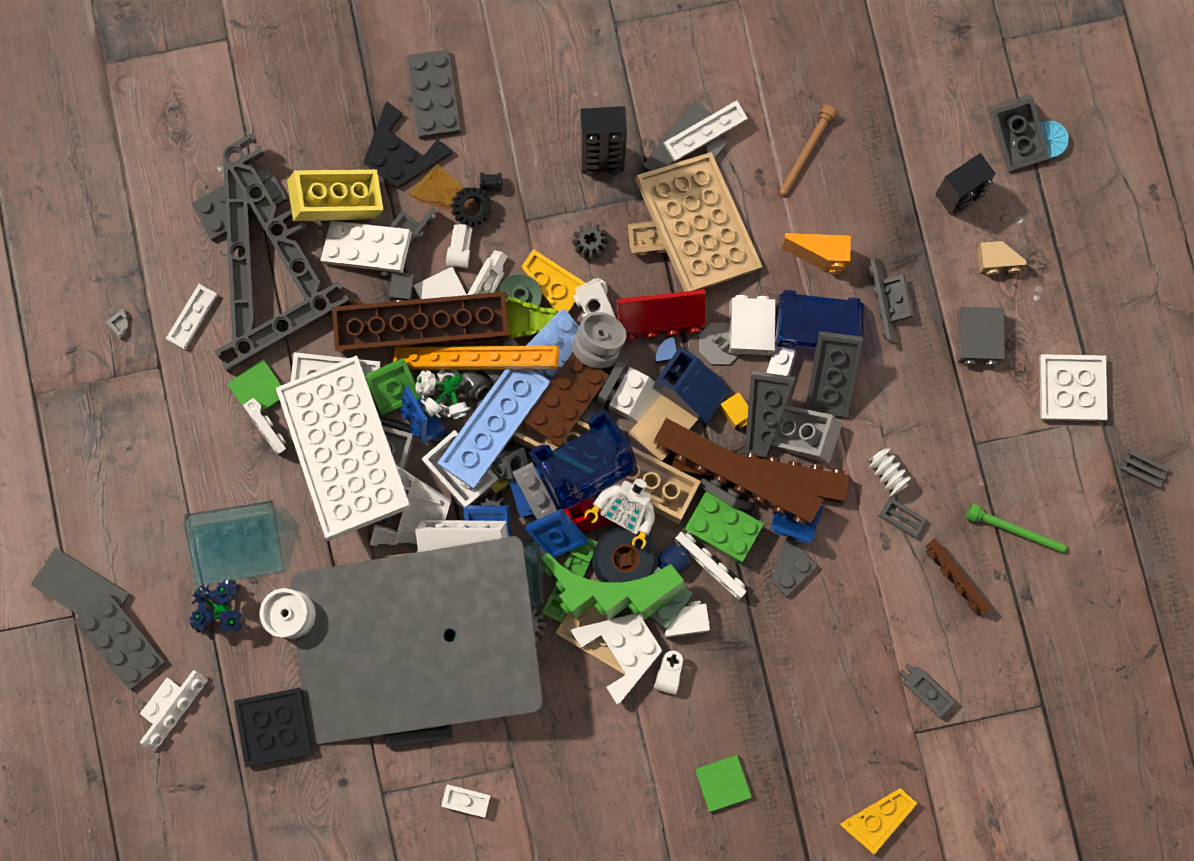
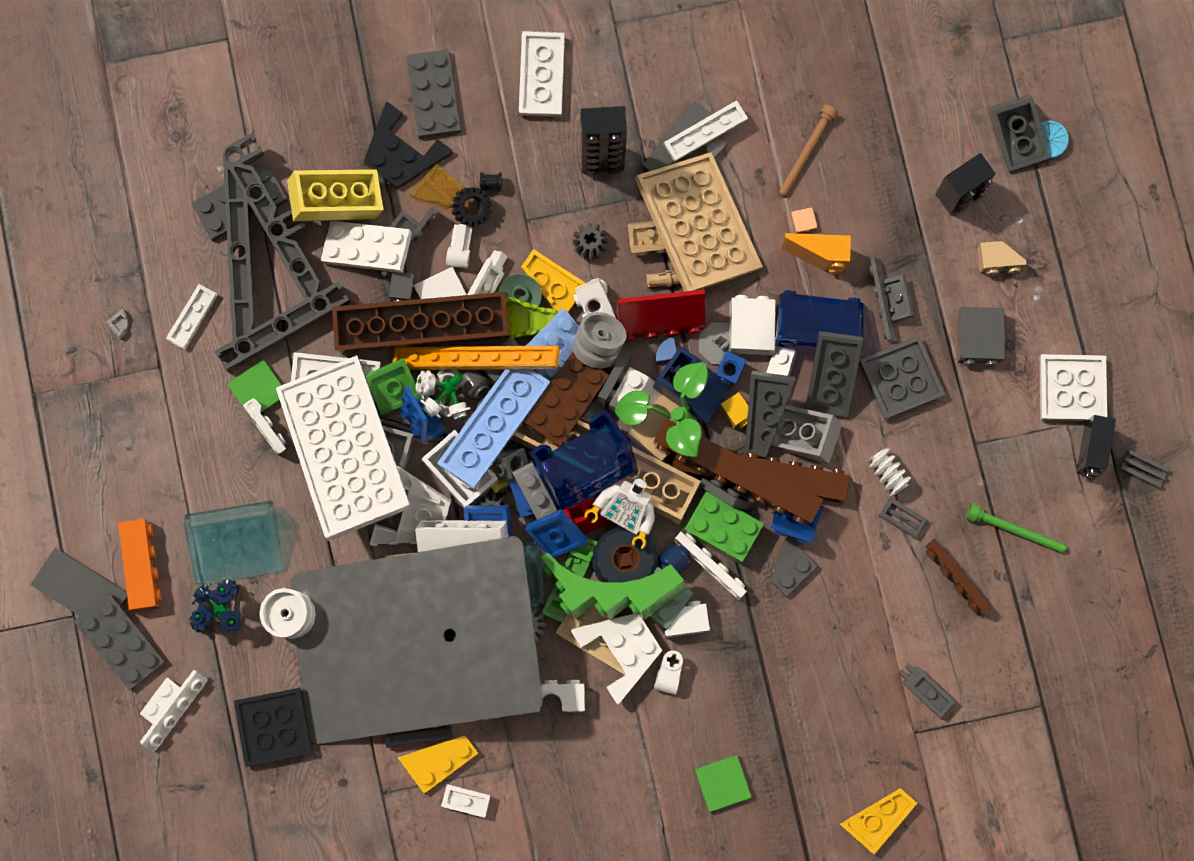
none -> orange brick [118,519,162,612]
none -> yellow wing [398,735,479,794]
none -> white plate [519,31,565,117]
none -> white arch [532,680,584,713]
none -> bright green plant [615,362,708,457]
none -> tan pin [646,270,681,288]
none -> blue brick [715,351,746,387]
none -> light nougat tile [791,207,817,234]
none -> dark grey plate [859,336,945,420]
none -> black brick [1076,415,1116,479]

